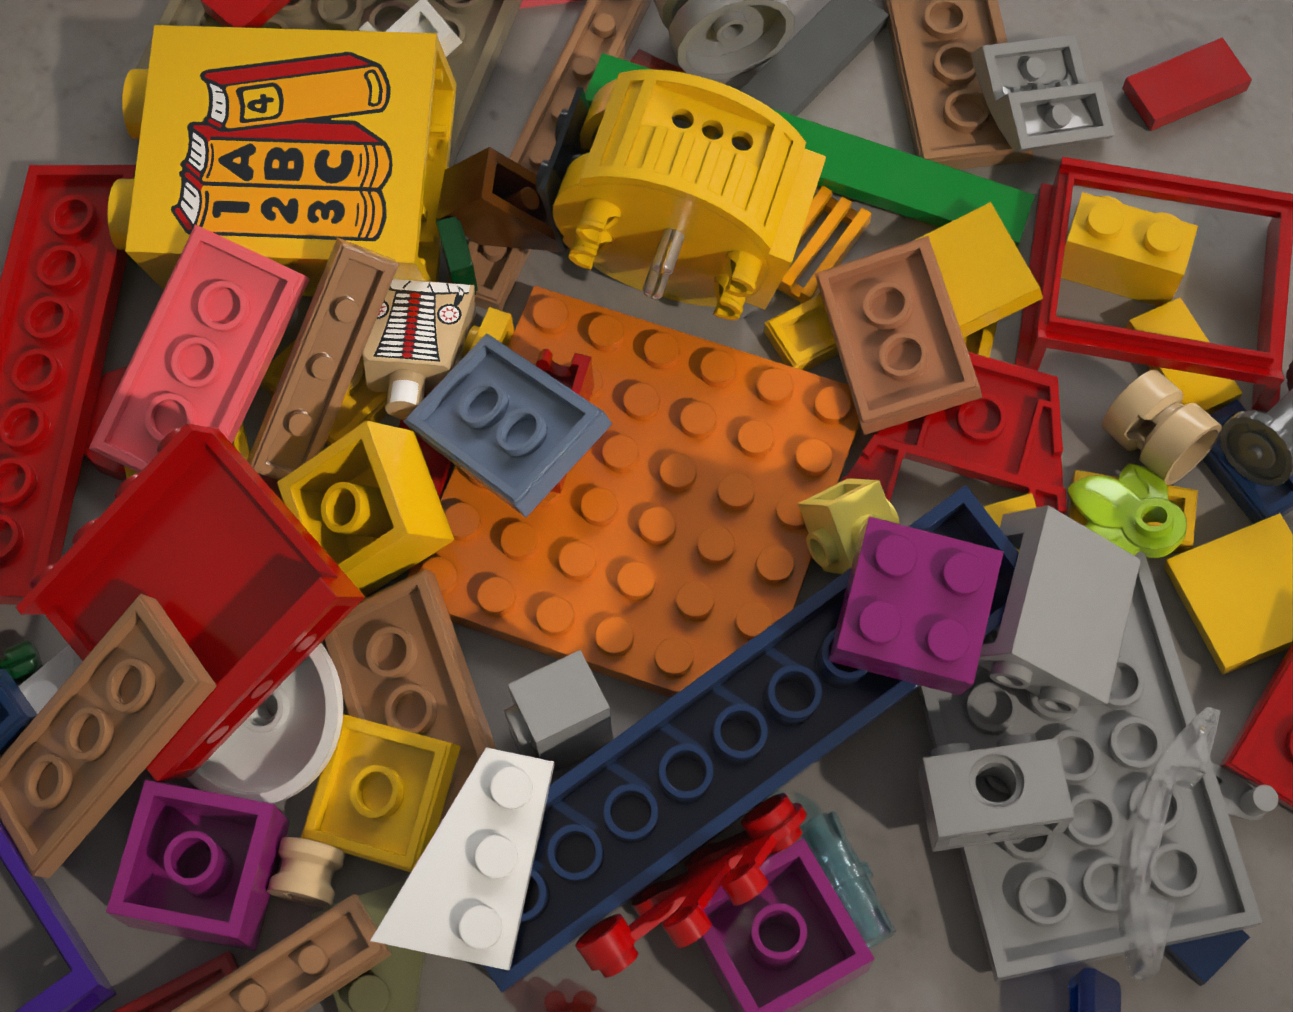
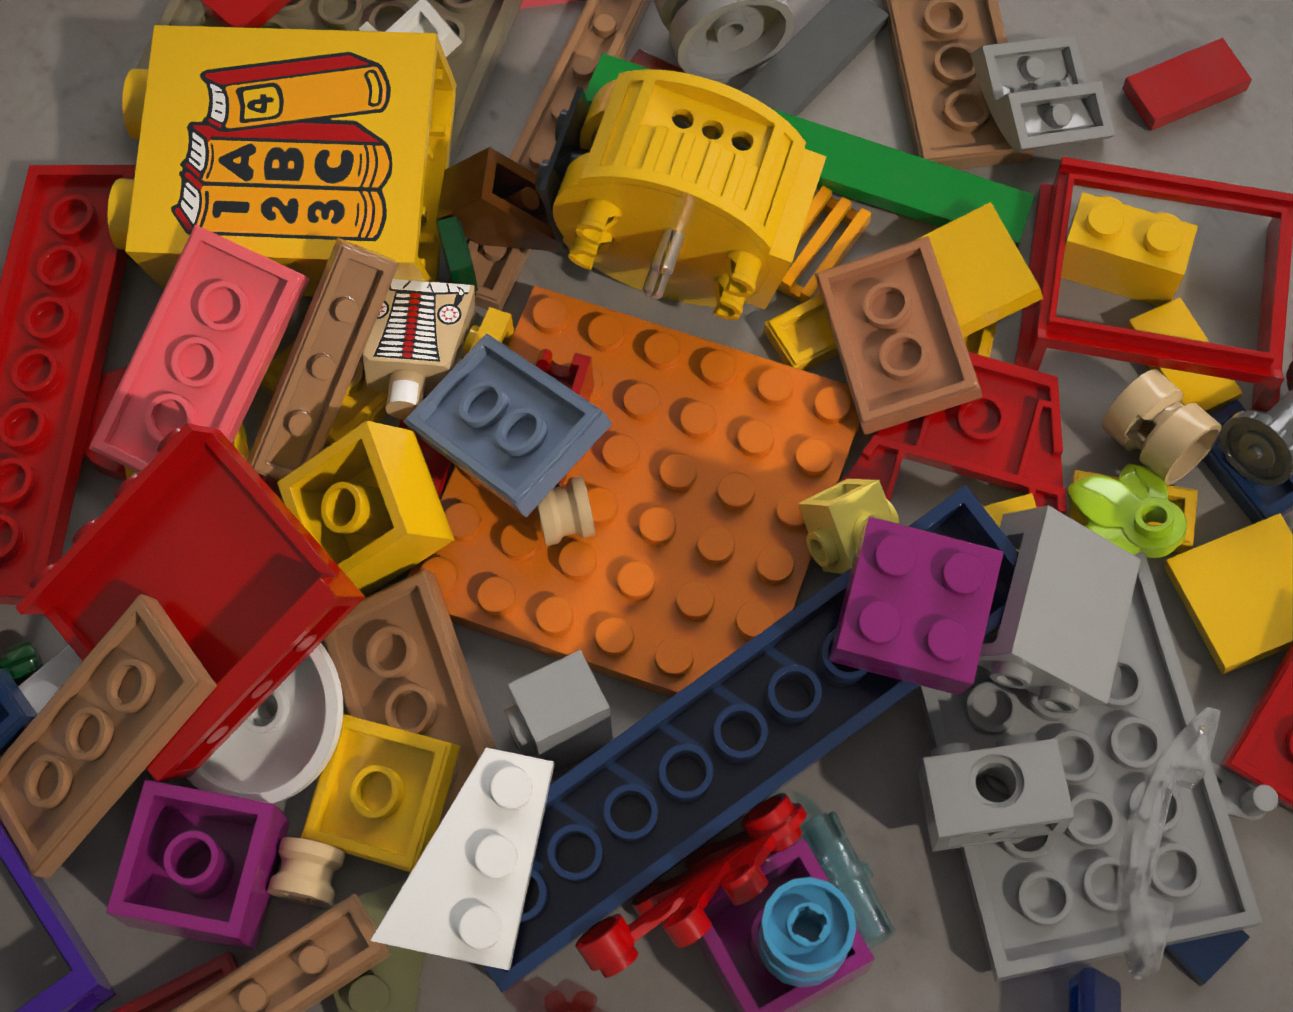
none -> tan wheel [537,475,596,546]
none -> dark azure wheel [757,877,856,988]

